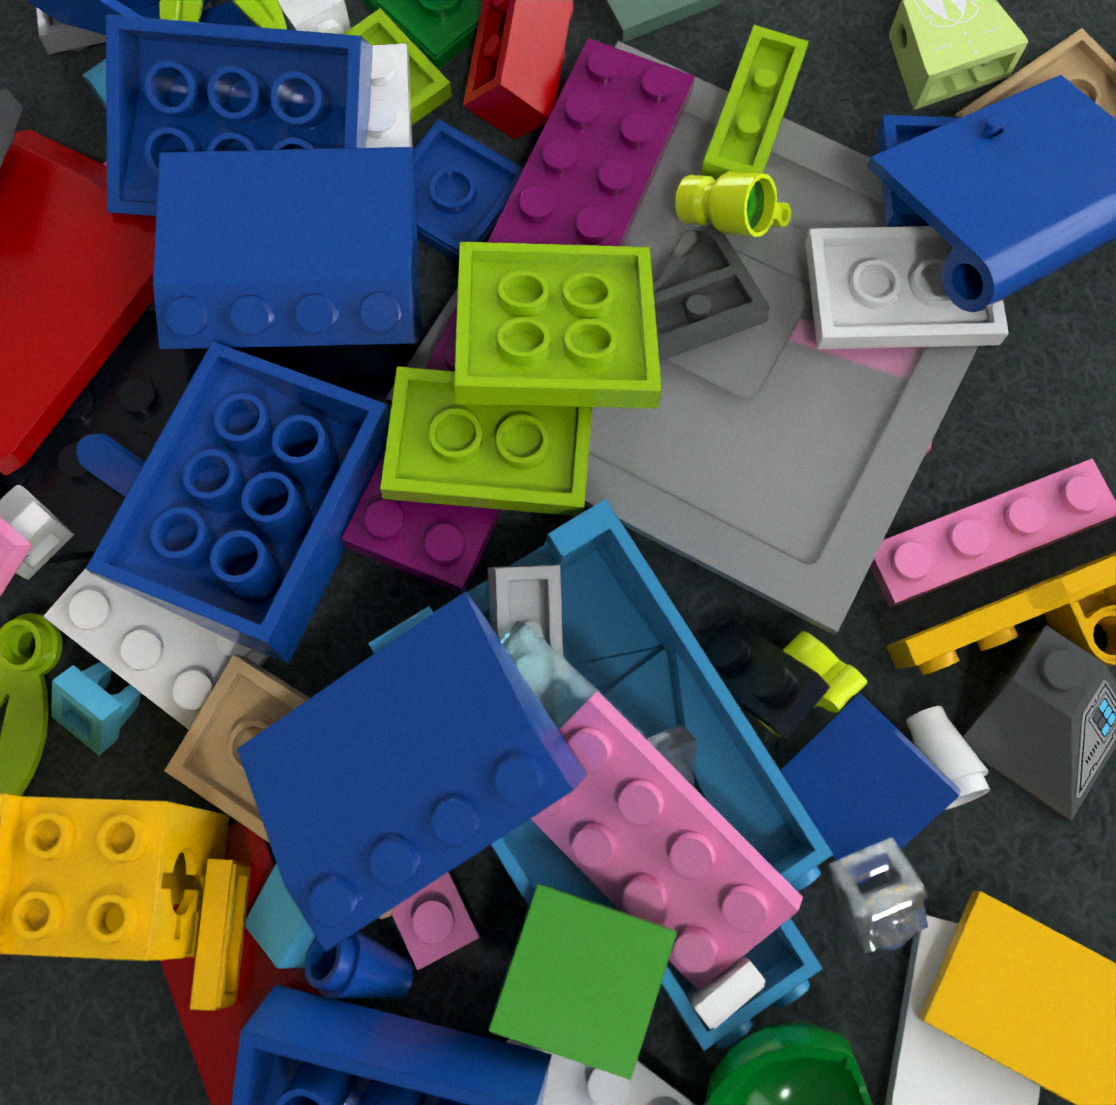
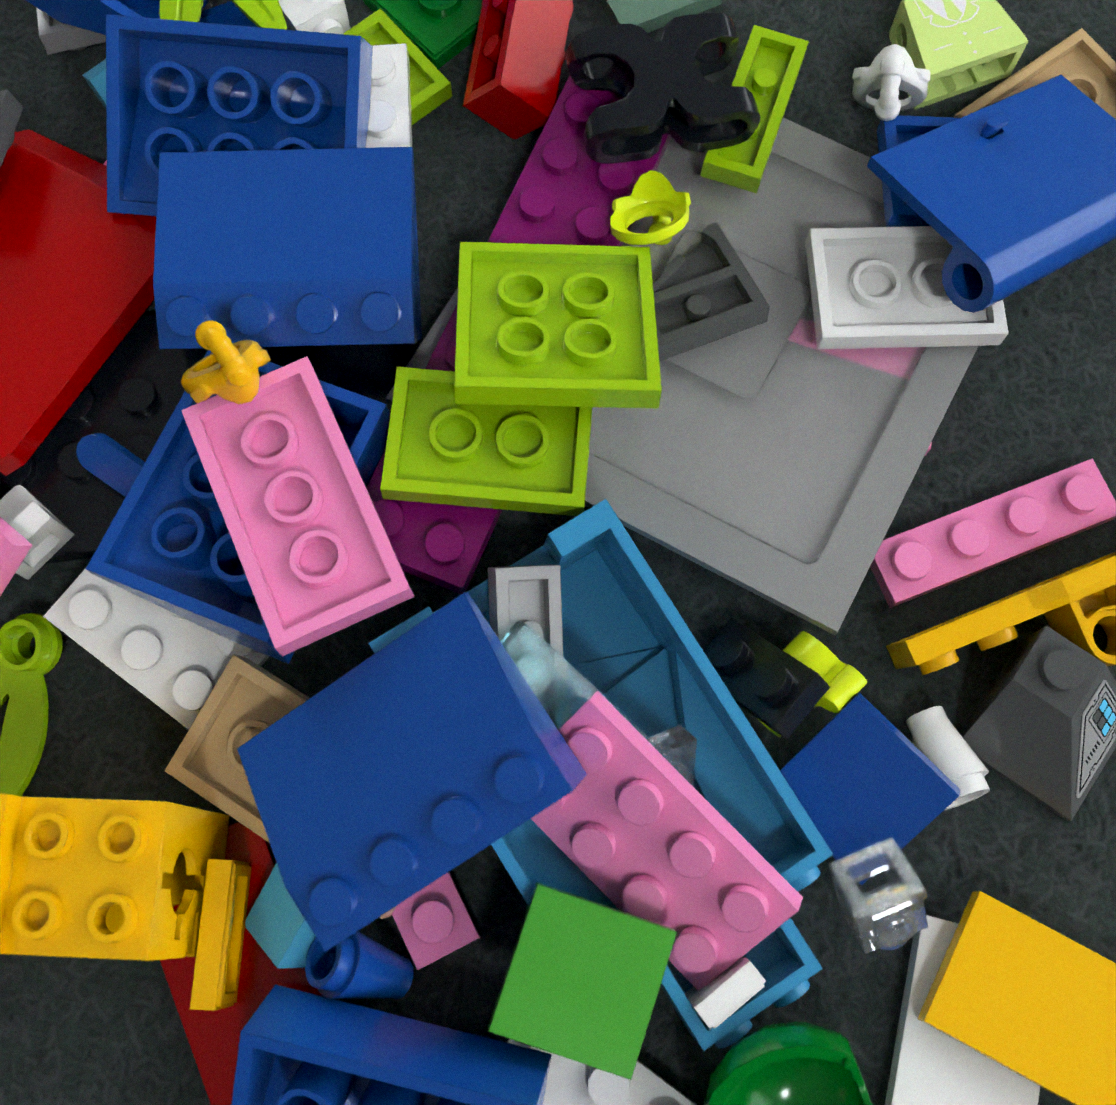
medium azure tile [51,662,141,755] -> none
blue tile [413,119,524,263] -> none
neon yellow piece [675,171,791,237] -> none
none -> yellow piece [181,320,271,404]
none -> bright pink plate [181,356,414,656]
none -> black piece [565,12,760,164]
none -> neon yellow piece [610,170,691,245]
none -> white piece [852,44,930,121]

